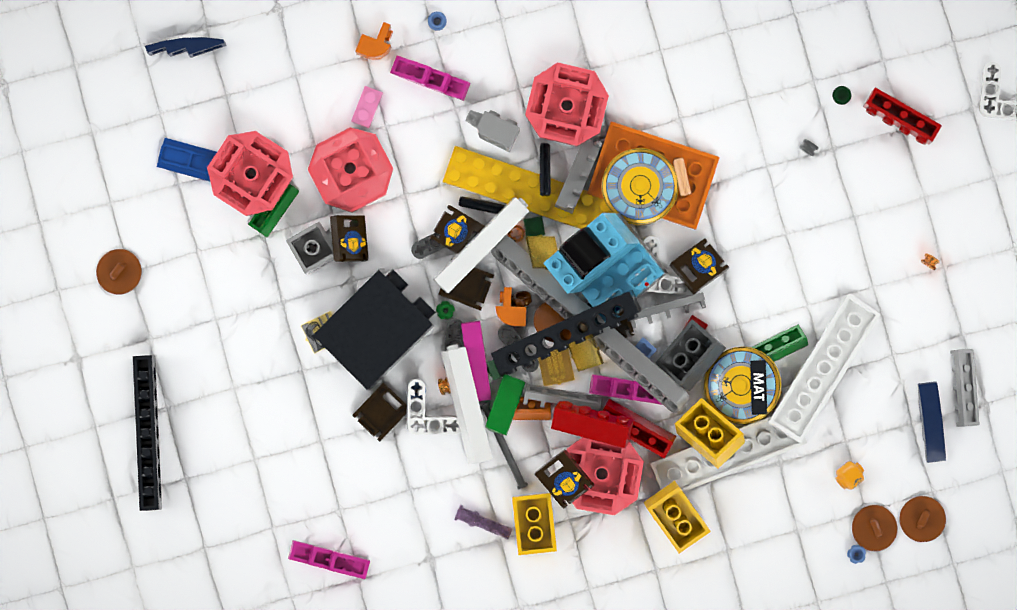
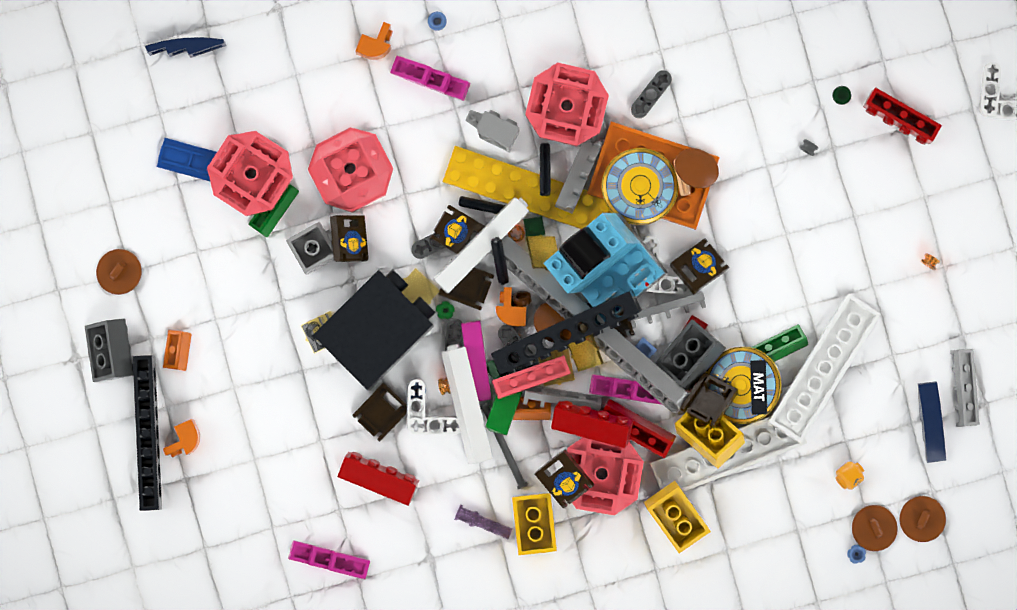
bright pink piece [351,86,383,129] -> none
none -> dark grey slope [84,319,133,382]
none -> orange slope [163,330,192,371]
none -> orange brick [163,419,200,458]
none -> red brick [337,452,420,506]
none -> clear yellow piece [402,268,439,304]
none -> black axle [491,237,509,285]
none -> coral plate [492,356,571,399]
none -> dark grey beam [631,70,672,119]
none -> dark orange shield [675,148,719,188]
none -> dark brown container [680,372,738,428]

